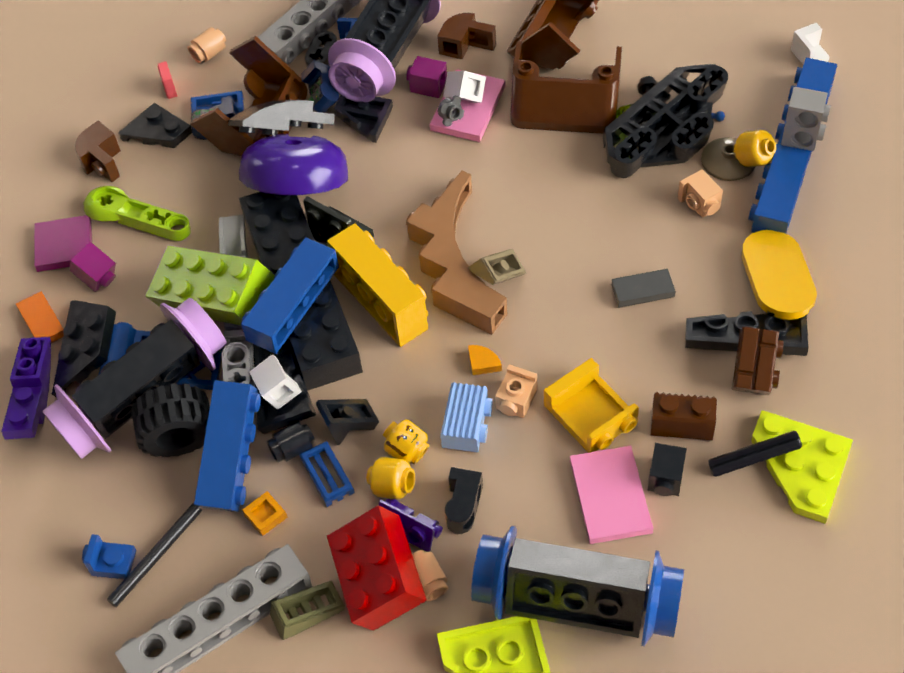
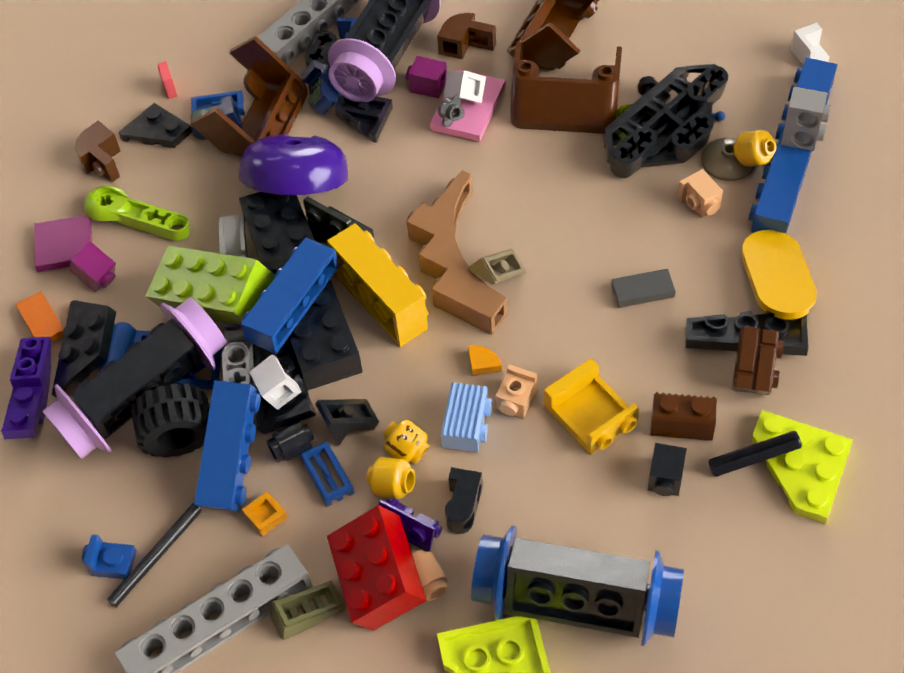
light nougat brick [188,27,226,63] -> none
slope [228,100,335,135] -> none
bright pink tile [570,446,653,544] -> none

